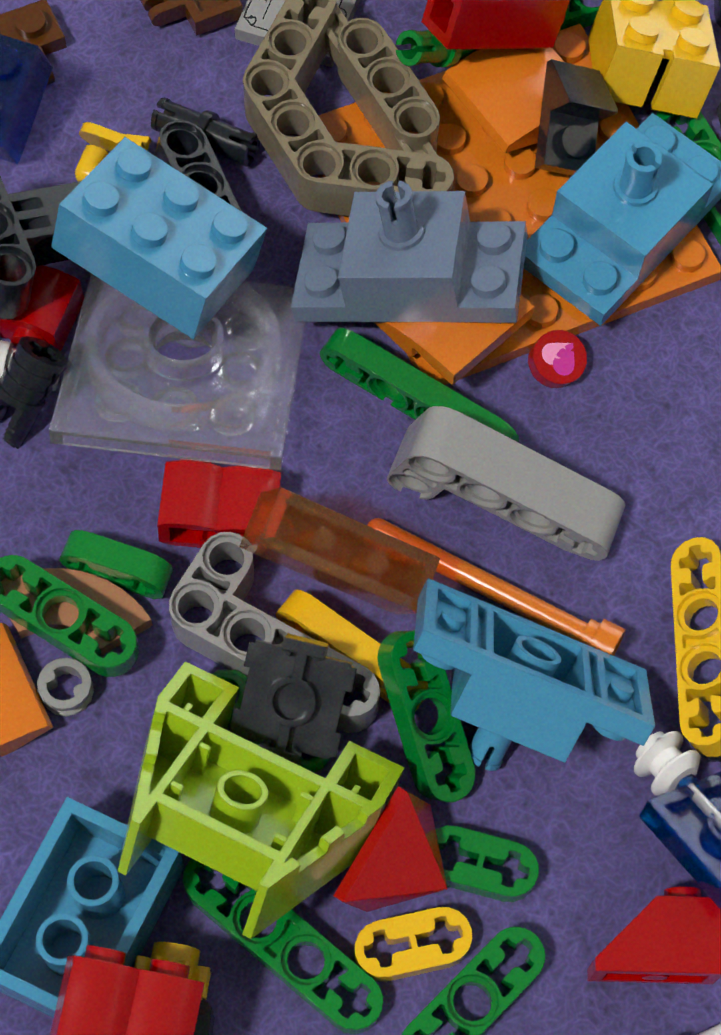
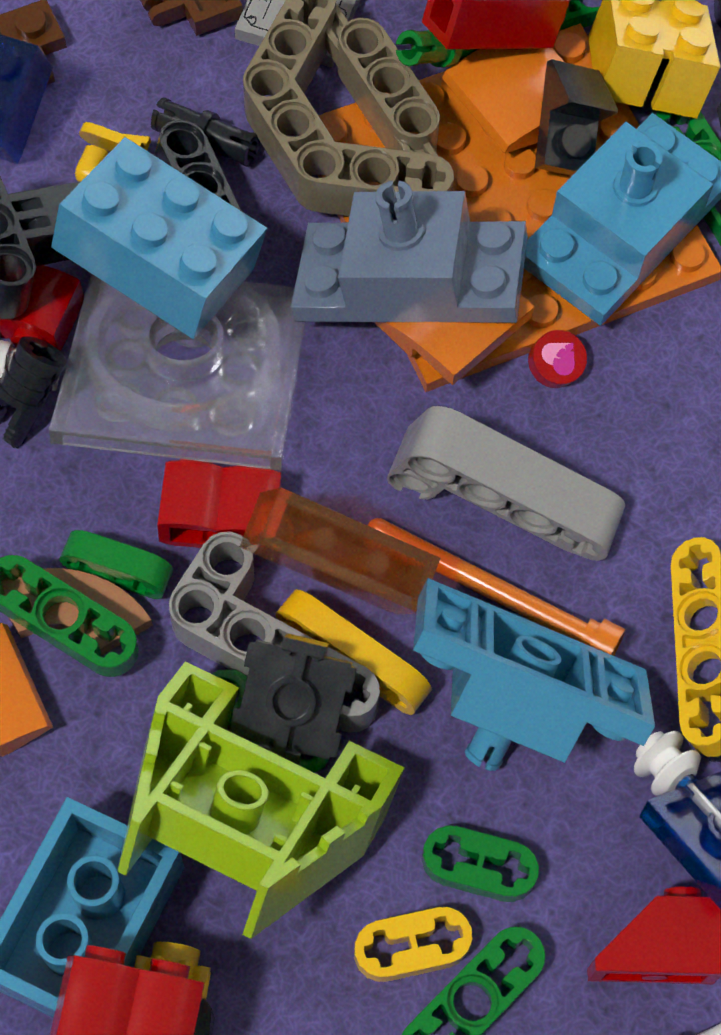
light grey bush [37,658,94,717] -> none
green beam [183,859,383,1034] -> none
green beam [320,328,519,443] -> none
red slope [333,786,448,912] -> none
green beam [378,630,475,802] -> none

